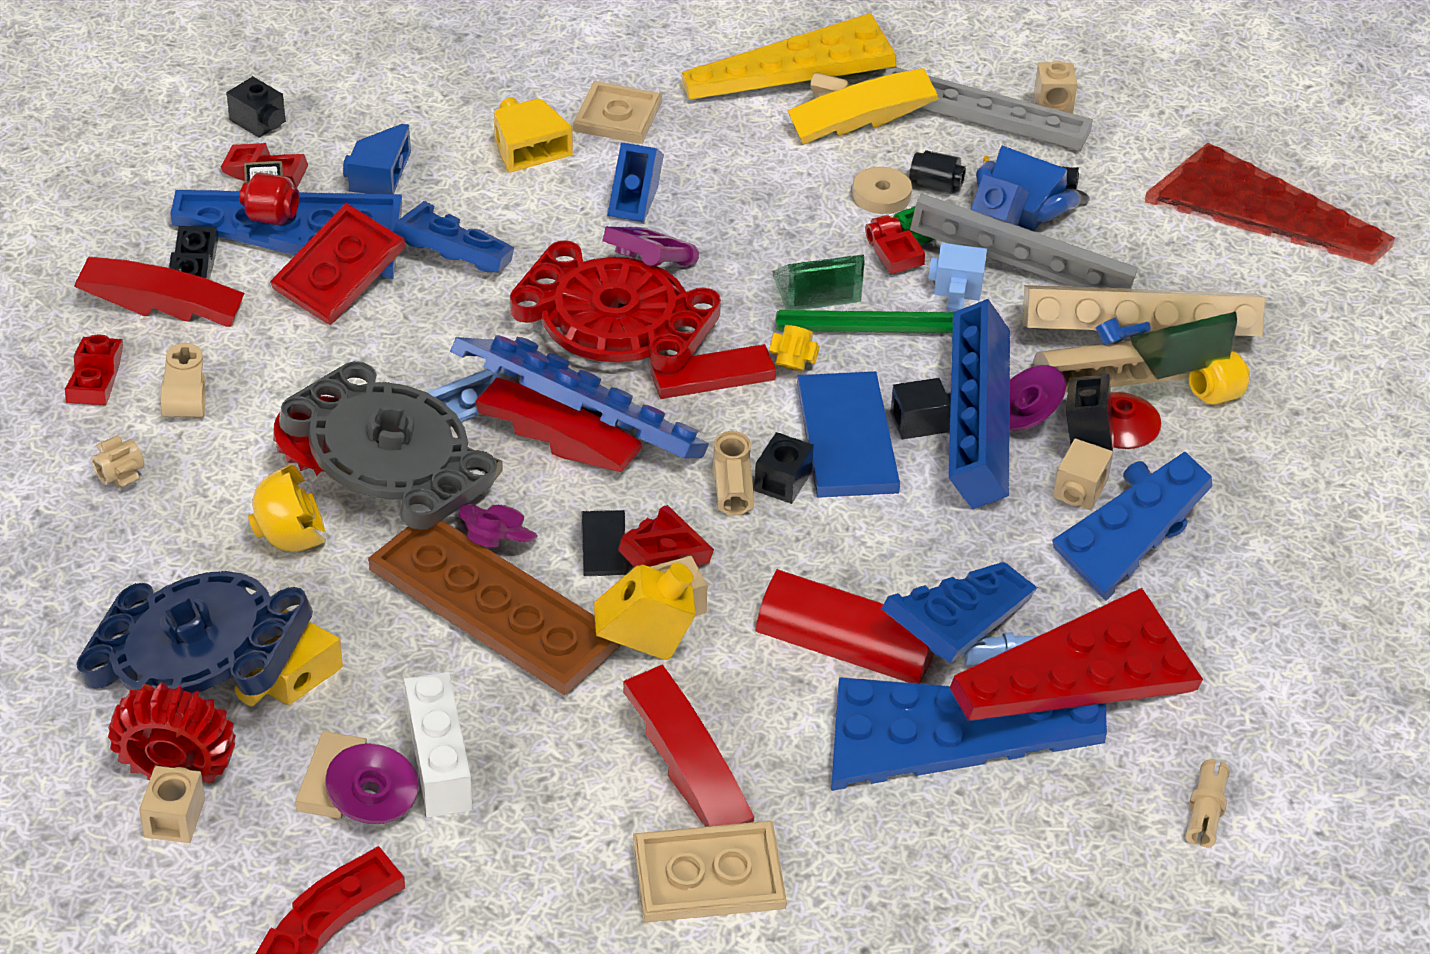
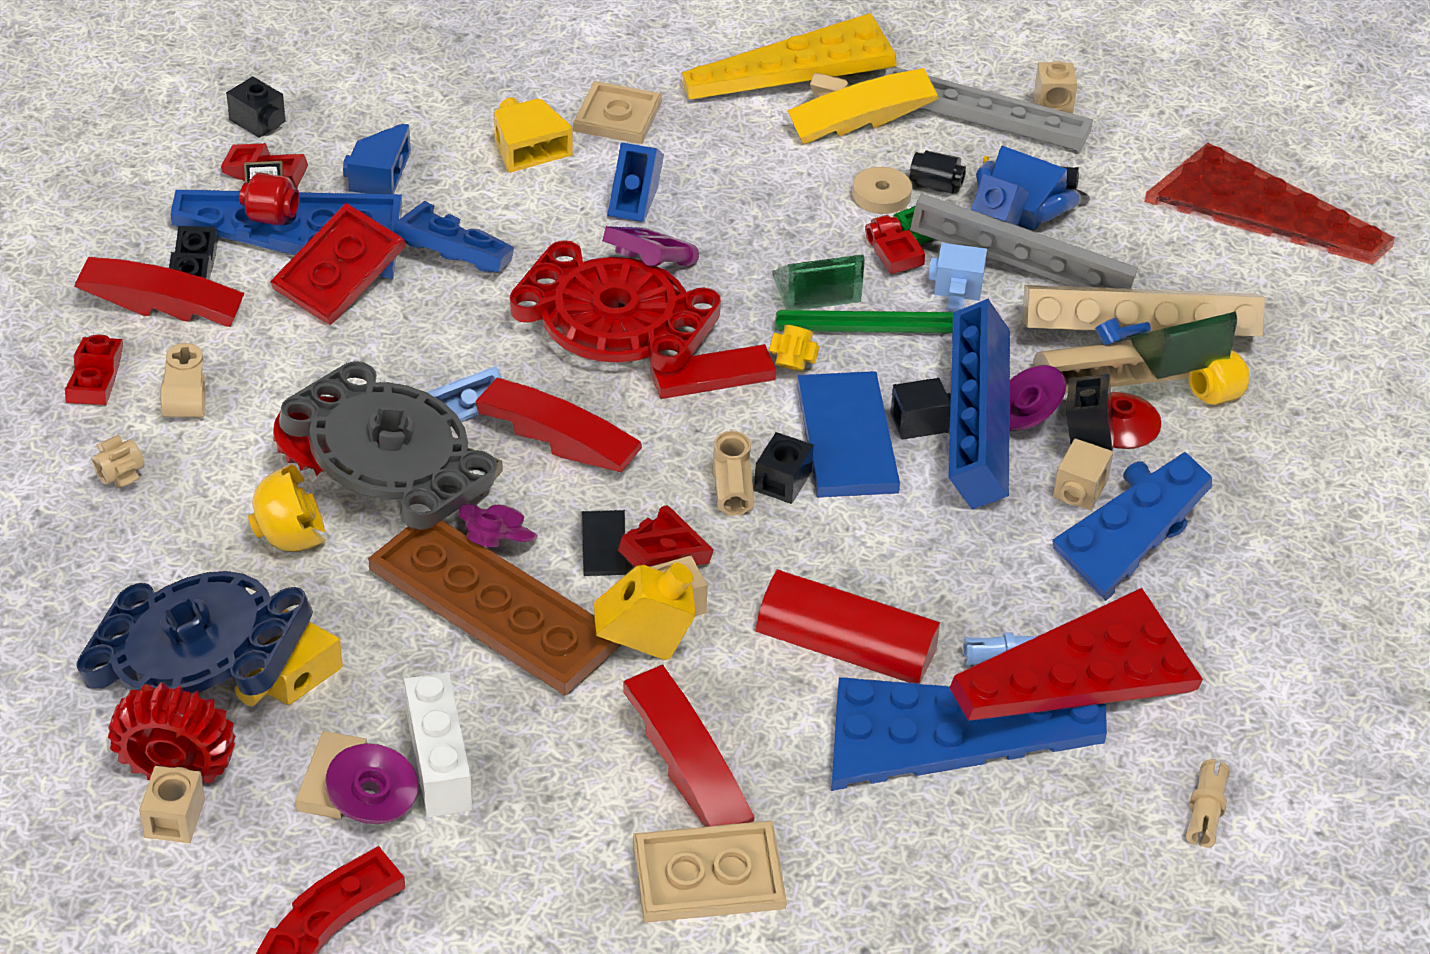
blue wing [450,335,709,459] -> none
blue wing [881,562,1038,663] -> none

